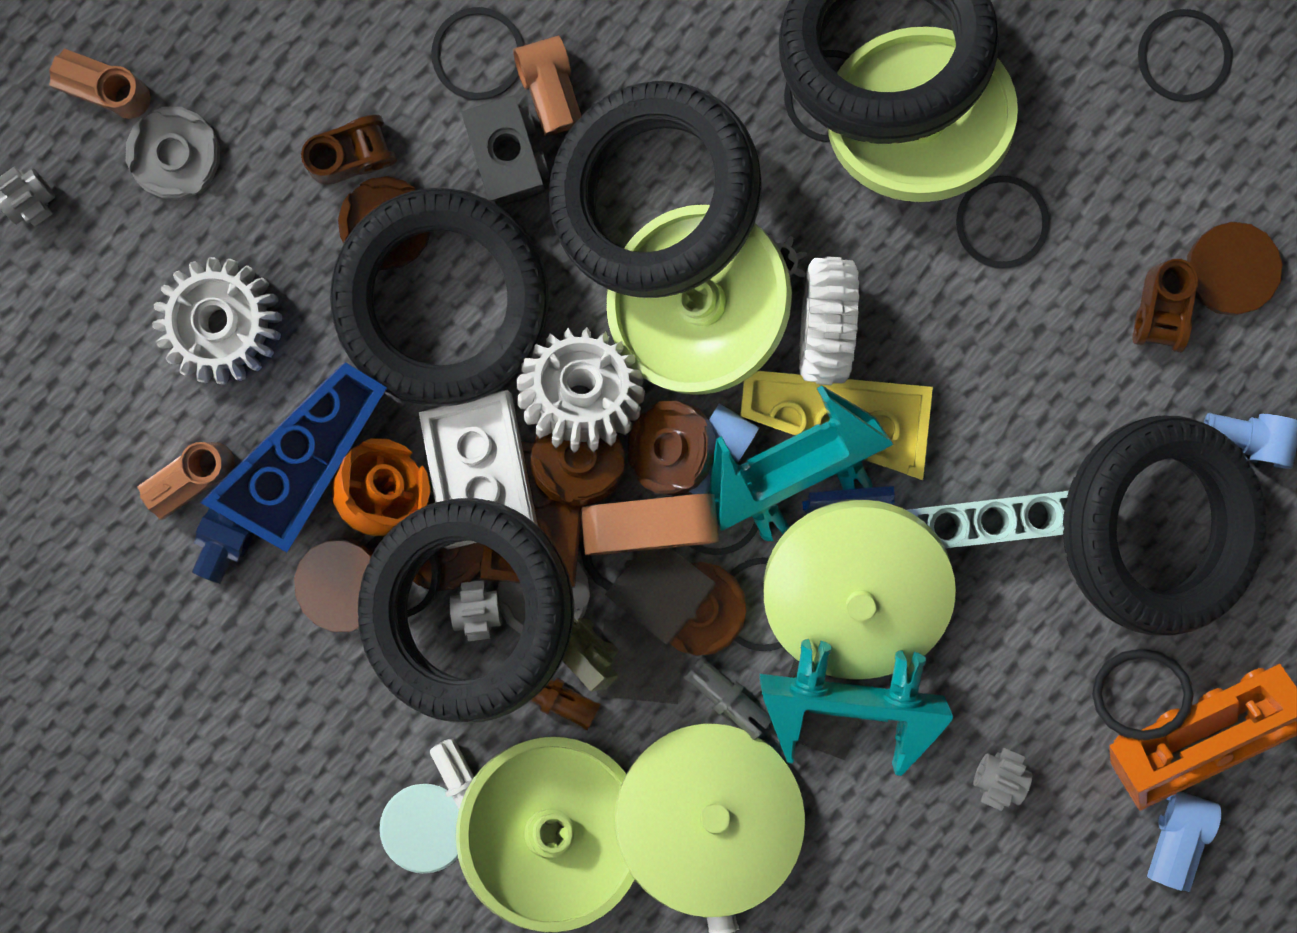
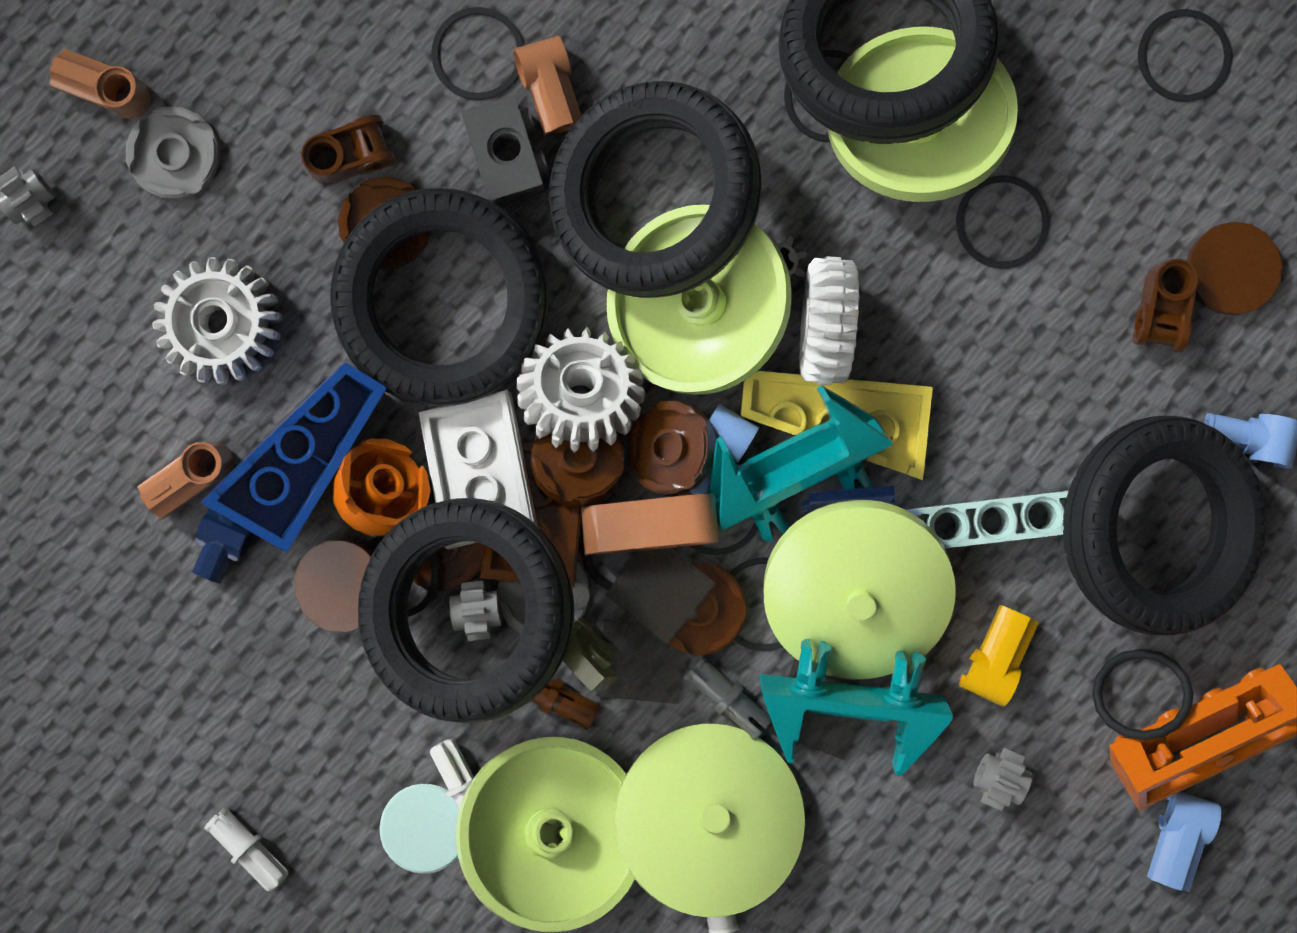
none -> white axle [204,807,288,892]
none -> yellow piece [959,605,1039,707]

